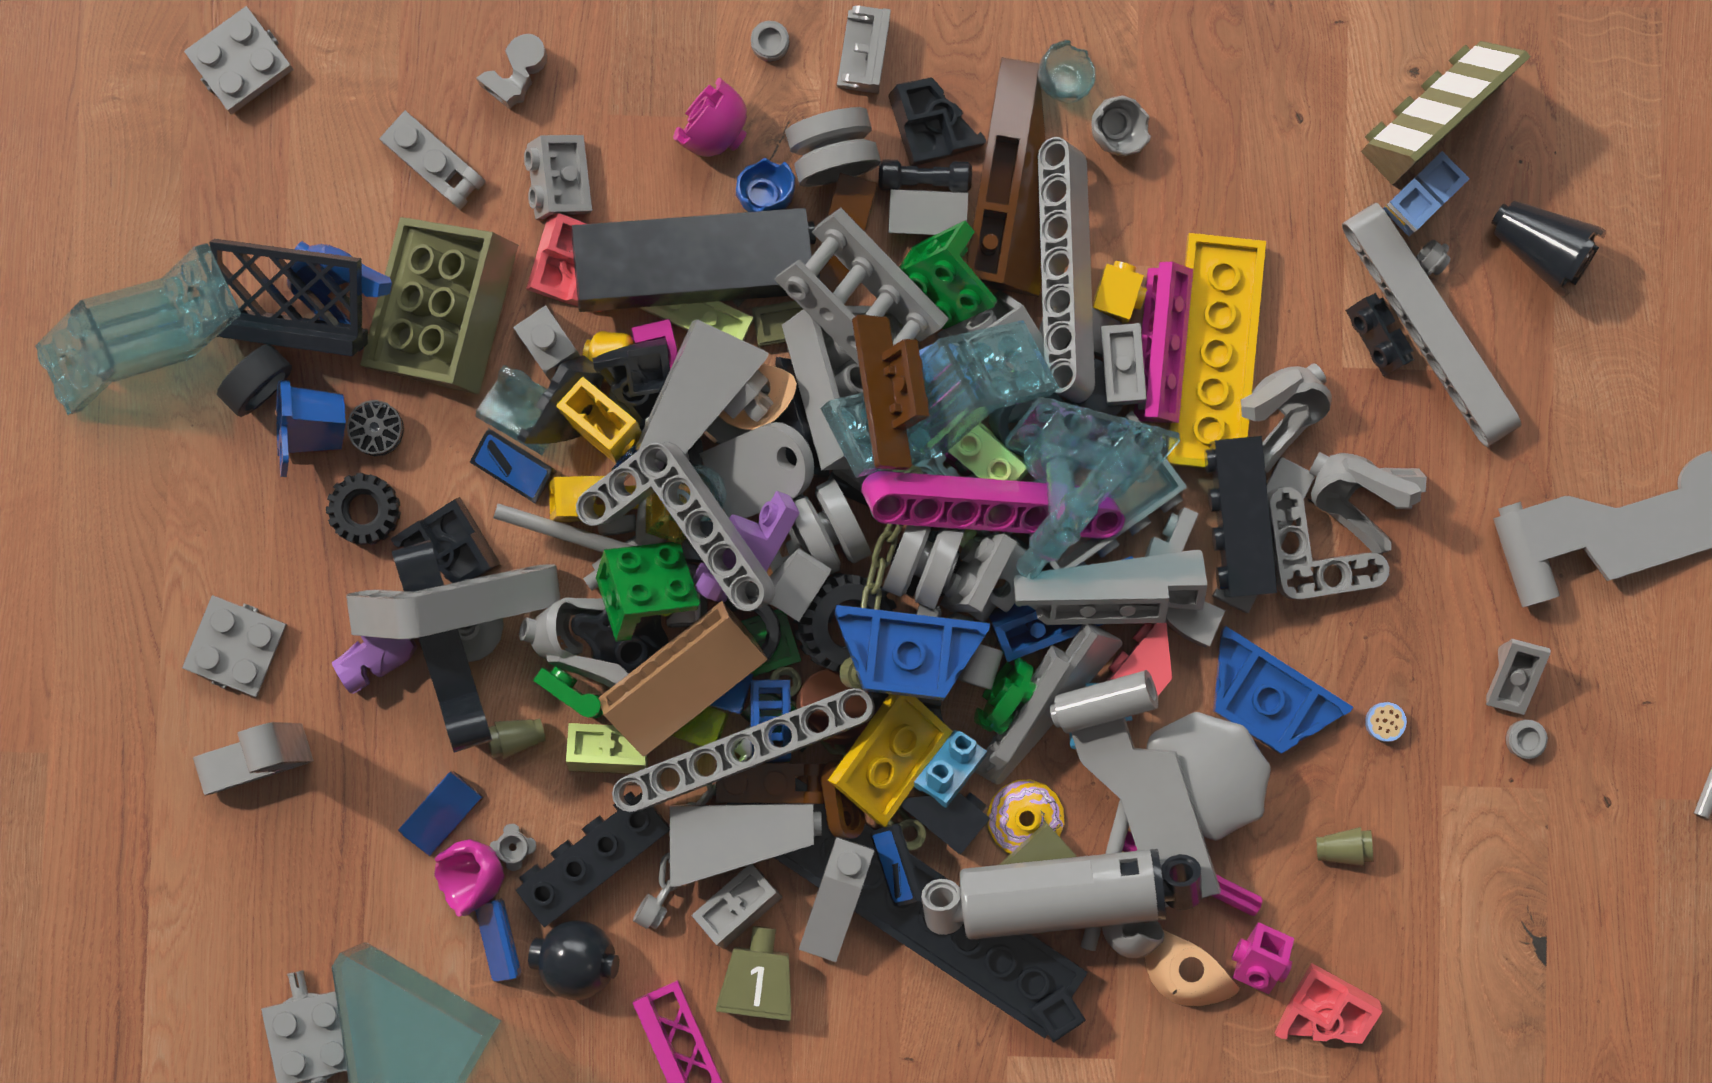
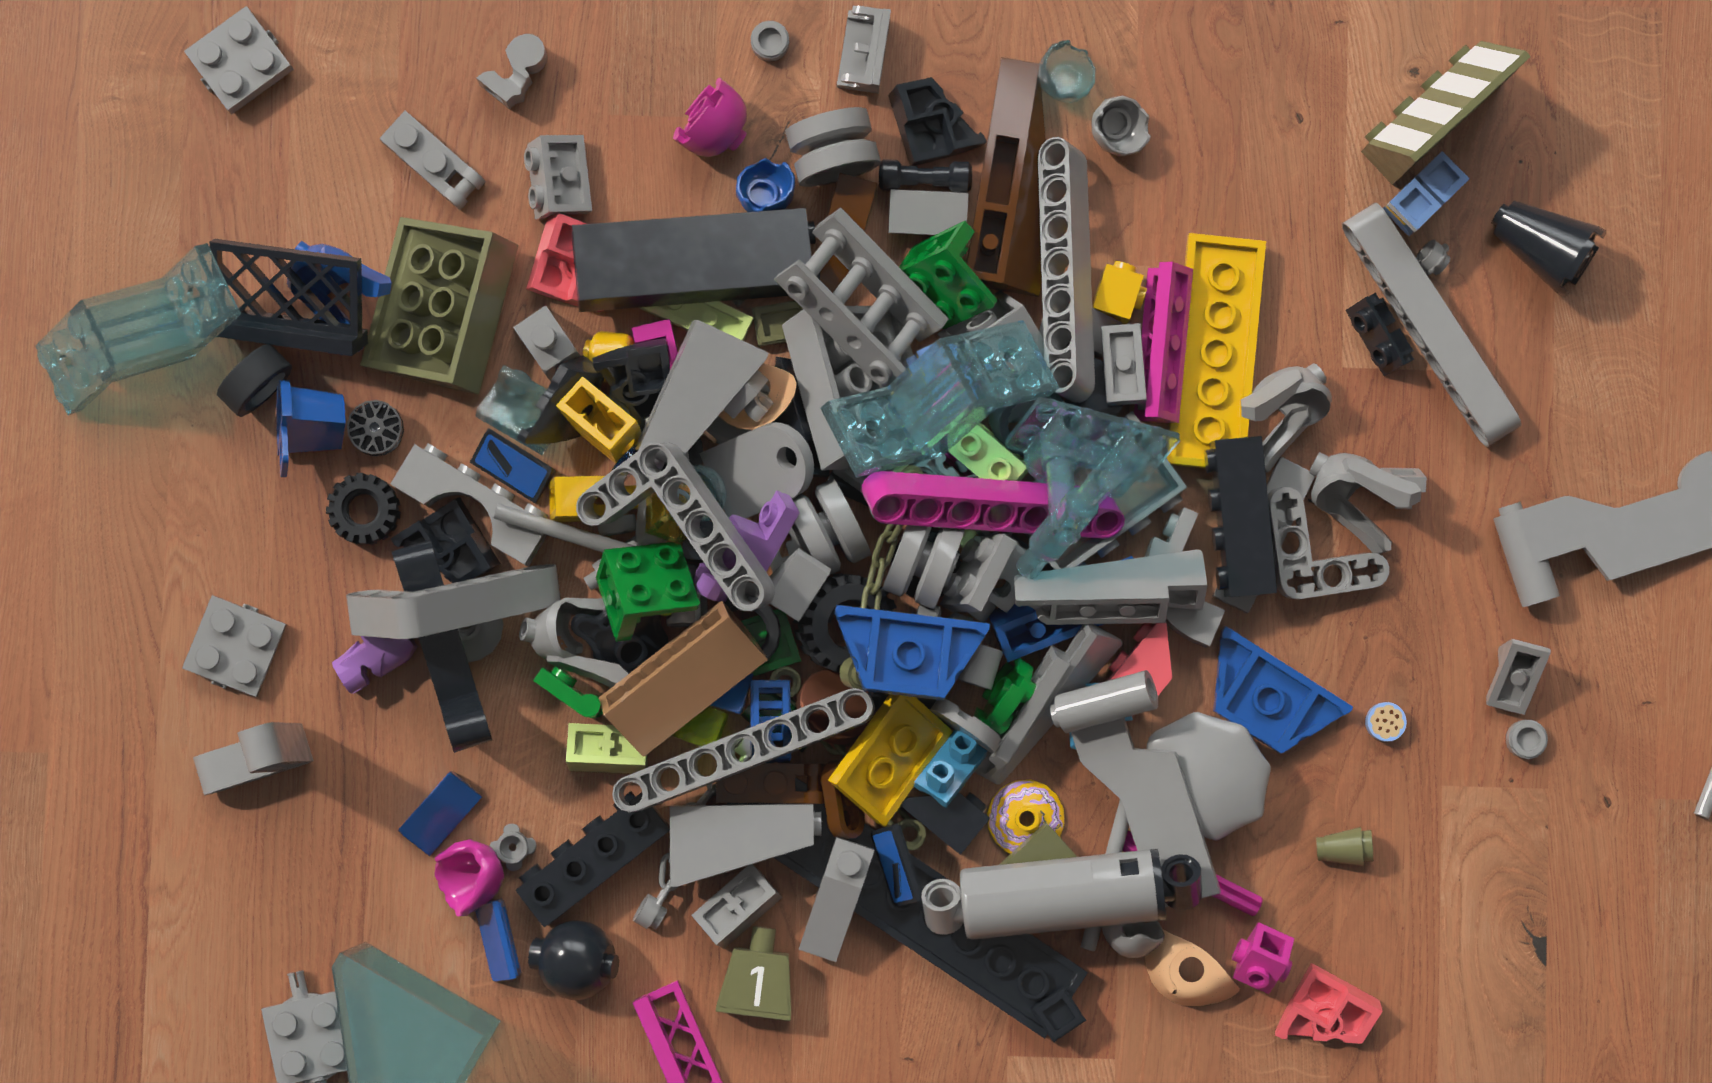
olive cone [488,718,546,760] -> none
reddish brown bracket [852,314,929,470] -> none
none -> light grey arch [390,443,548,567]
none -> light grey tile [930,699,1002,754]

